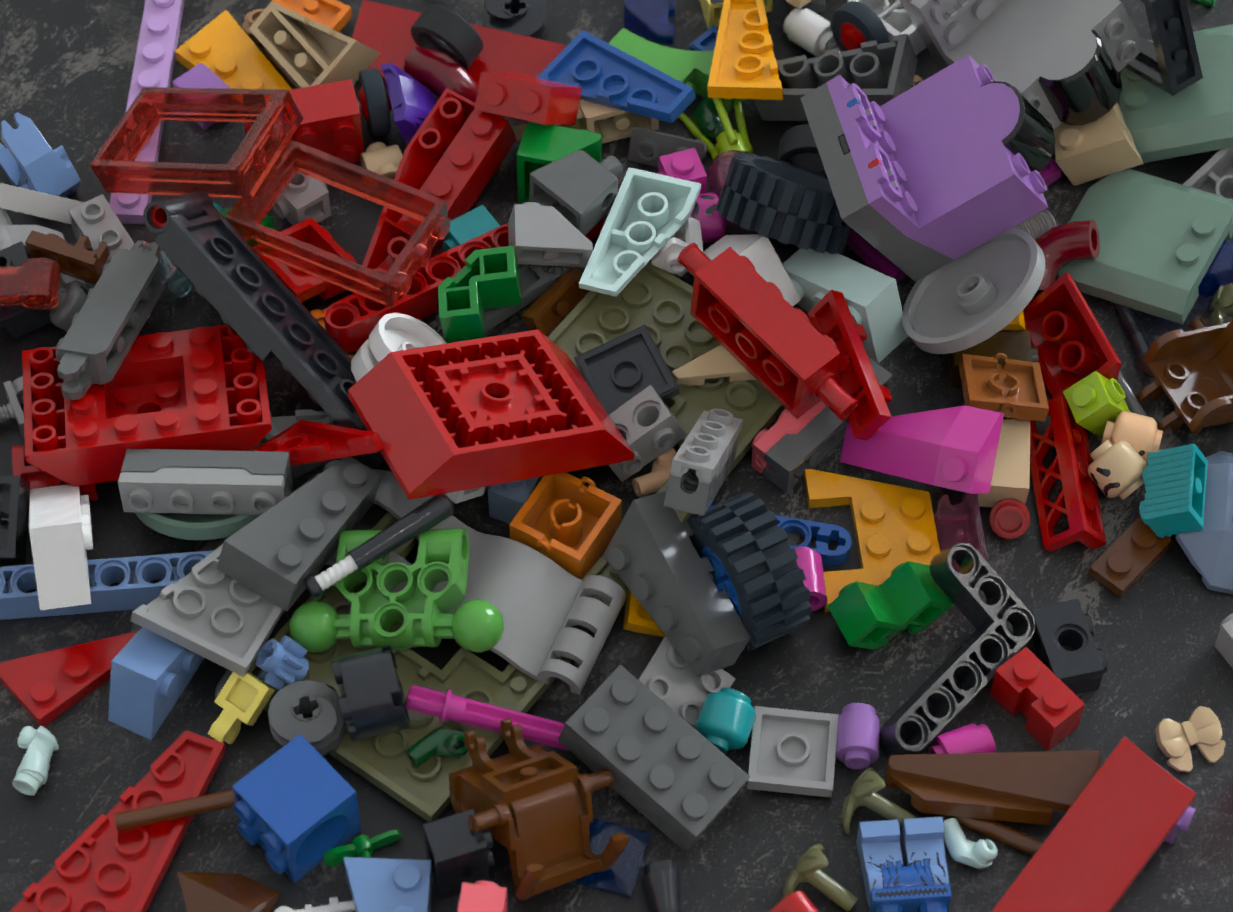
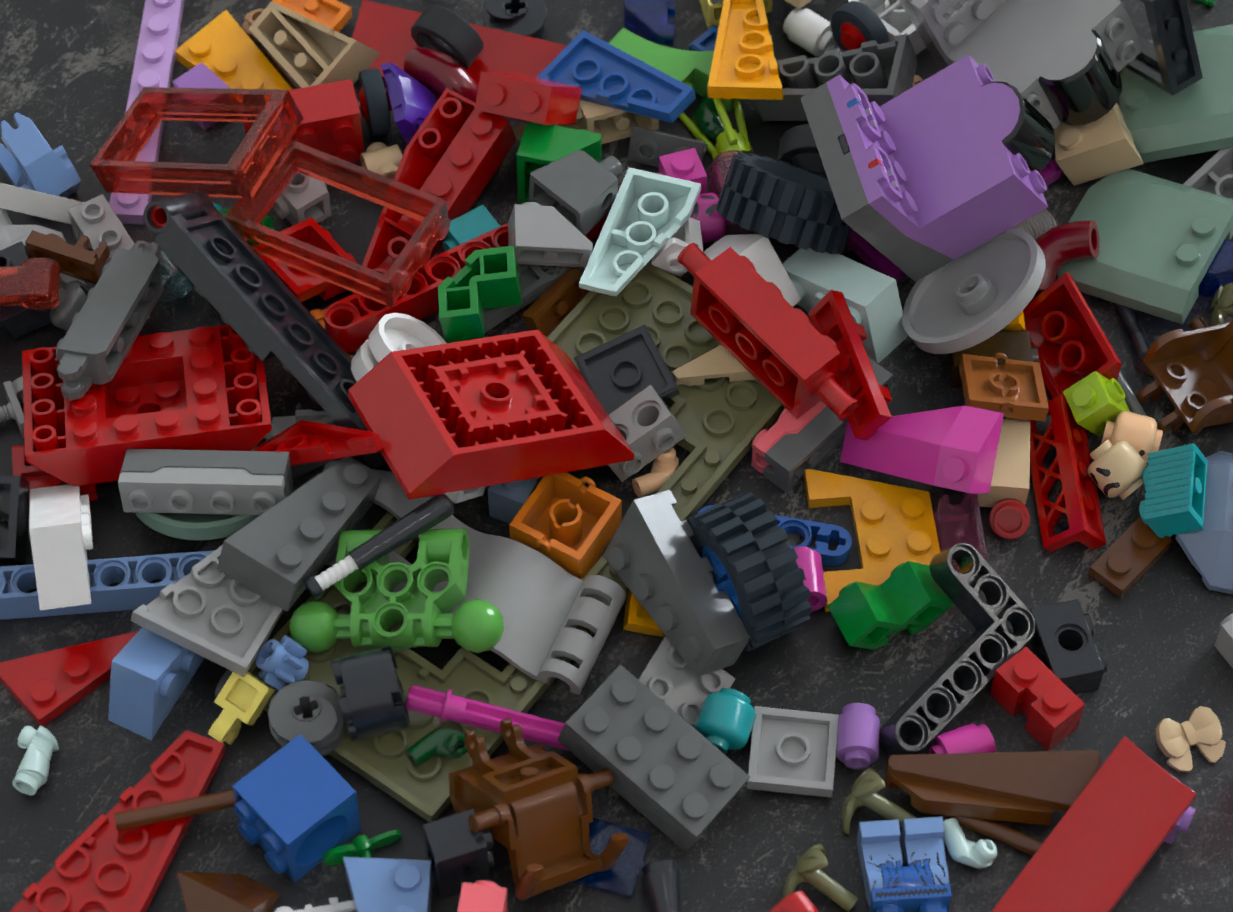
light grey piece [663,409,743,516] -> none

